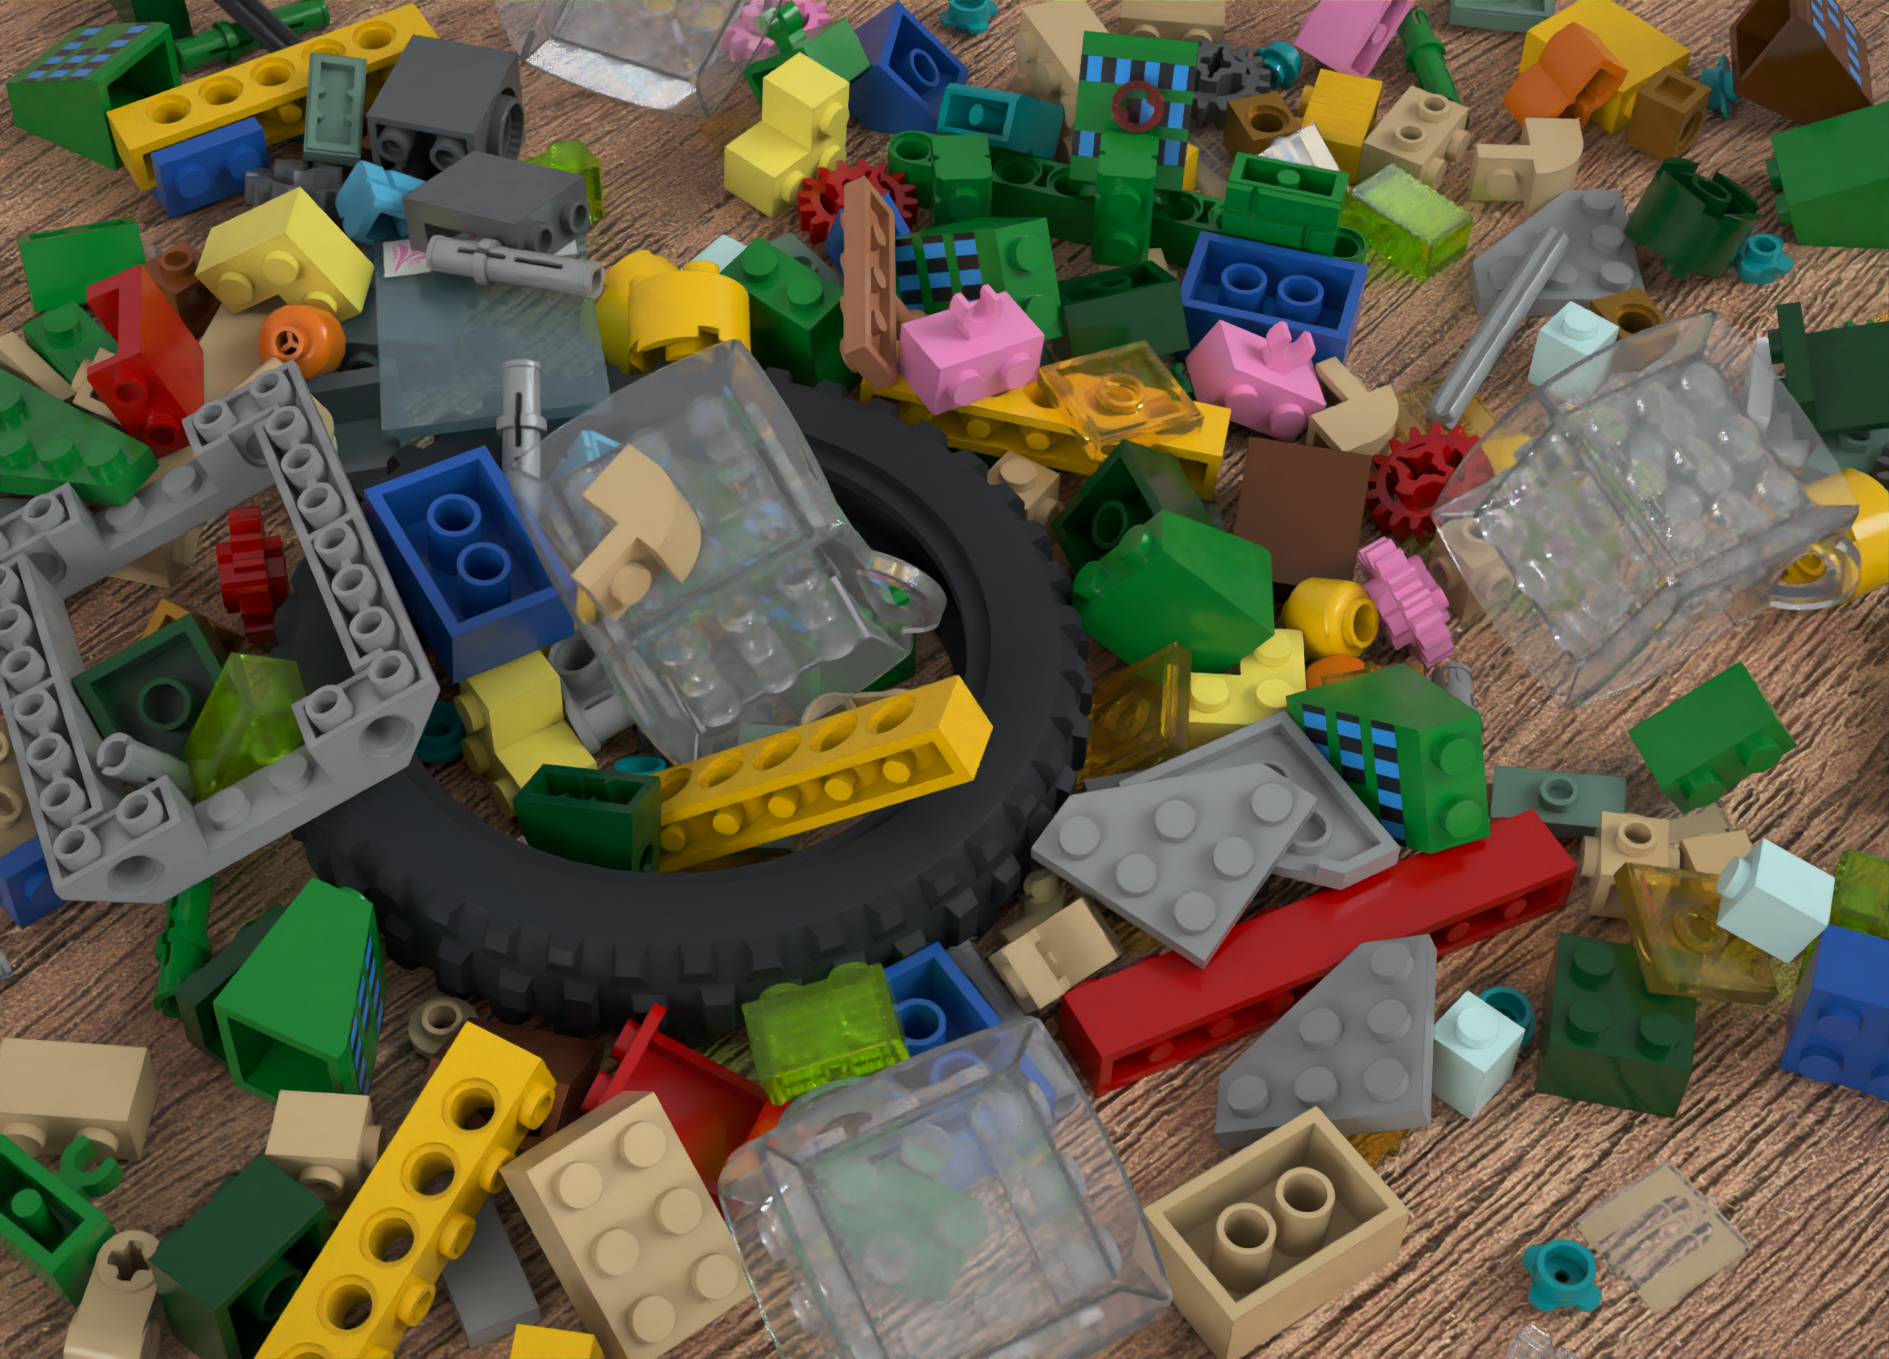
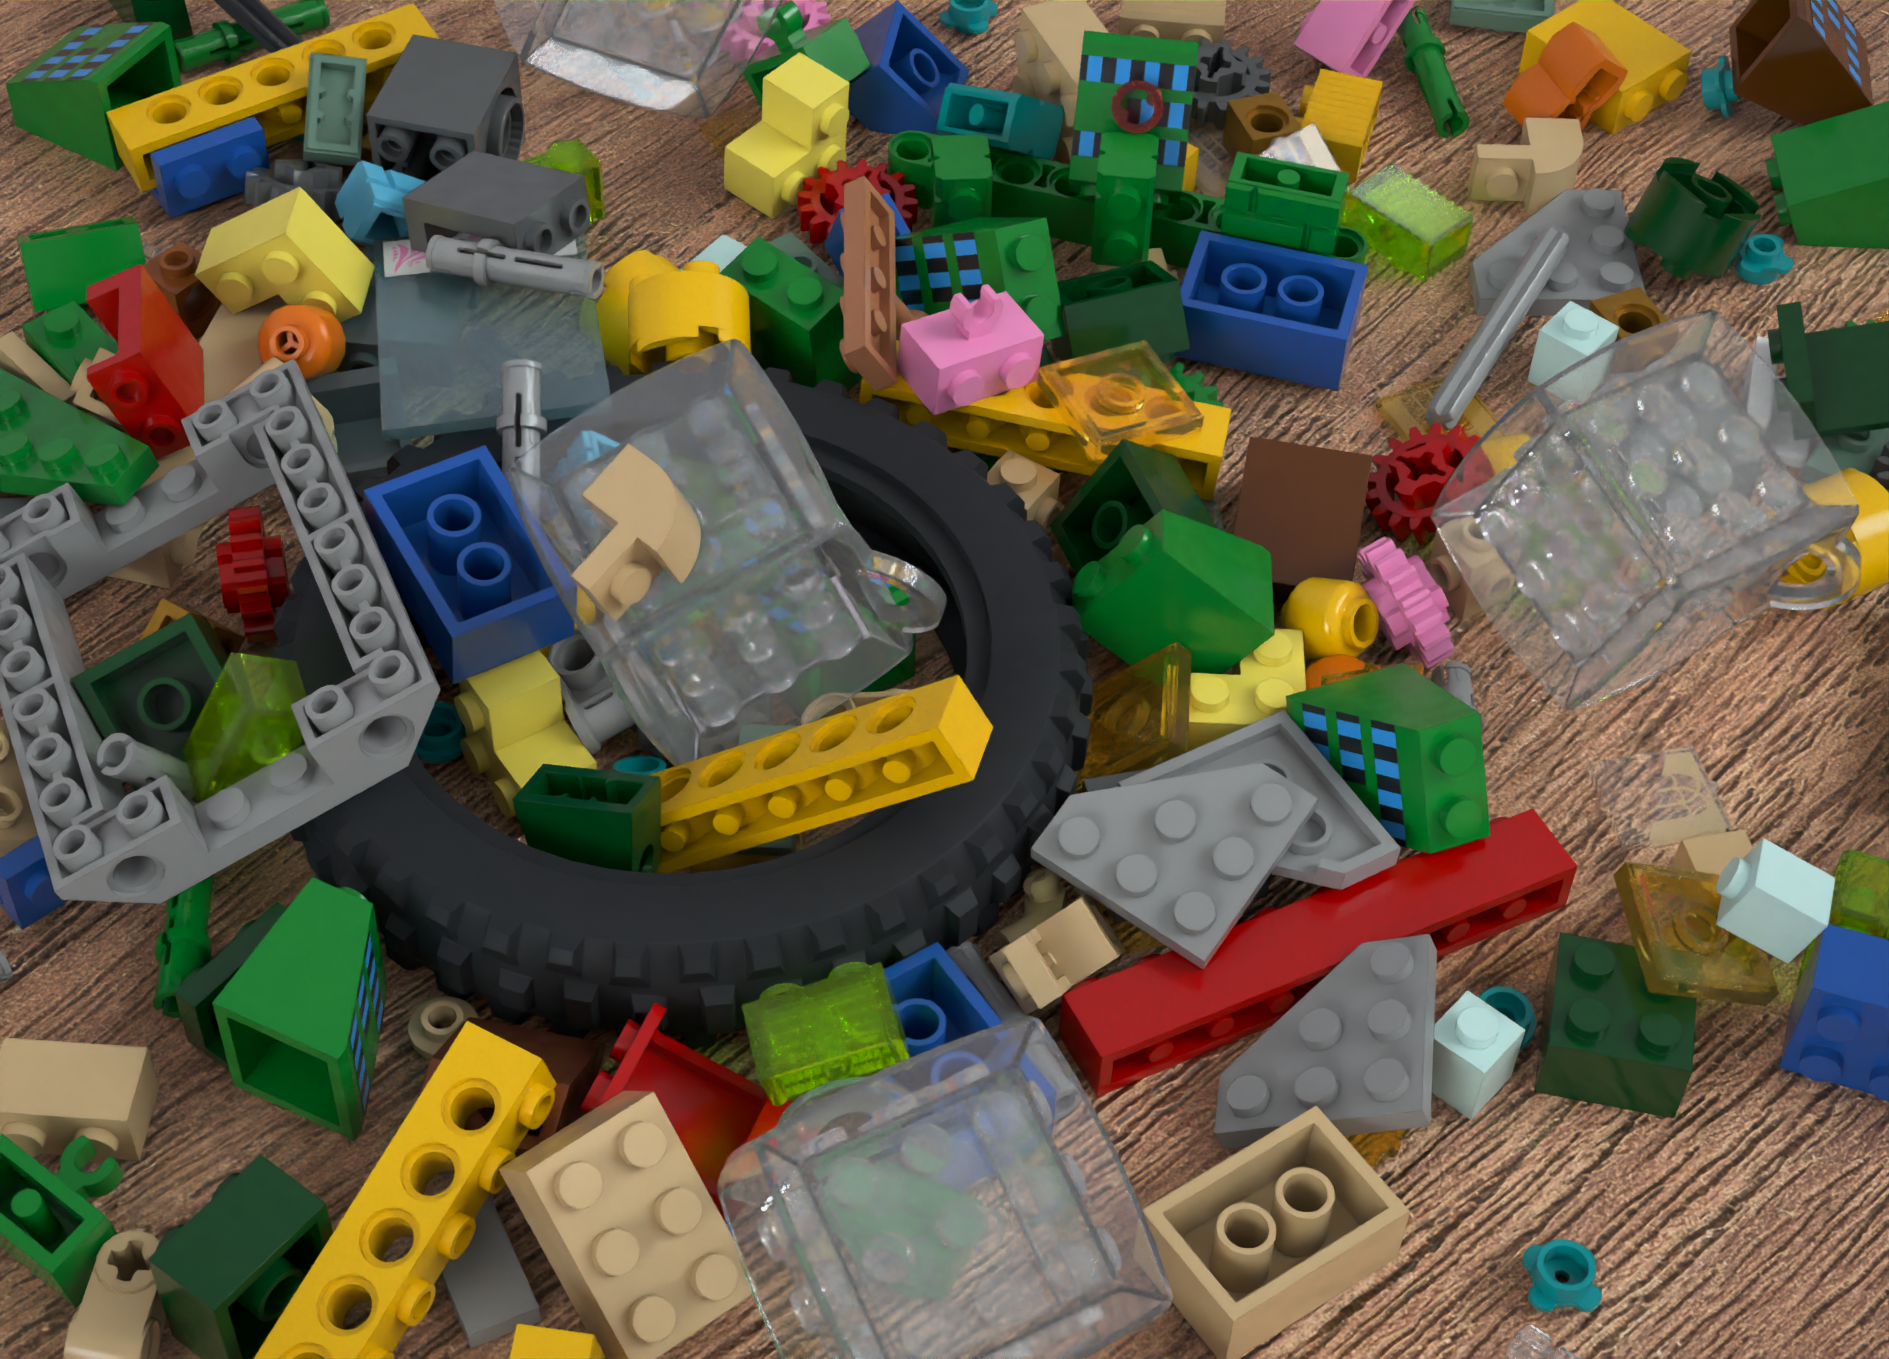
tan brick [265,1090,386,1232] -> none
bright pink brick [1185,320,1326,443] -> none
teal plate [1253,40,1302,90] -> none
tan brick [1305,356,1399,473] -> none
tan brick [1356,85,1470,208] -> none
sand green plate [1490,765,1627,840] -> none
clear piece [1574,1159,1751,1314] -> none
tan brick [1578,811,1680,924] -> none
pearl gold brick [1625,66,1712,161] -> none
green brick [1628,661,1797,815] -> none

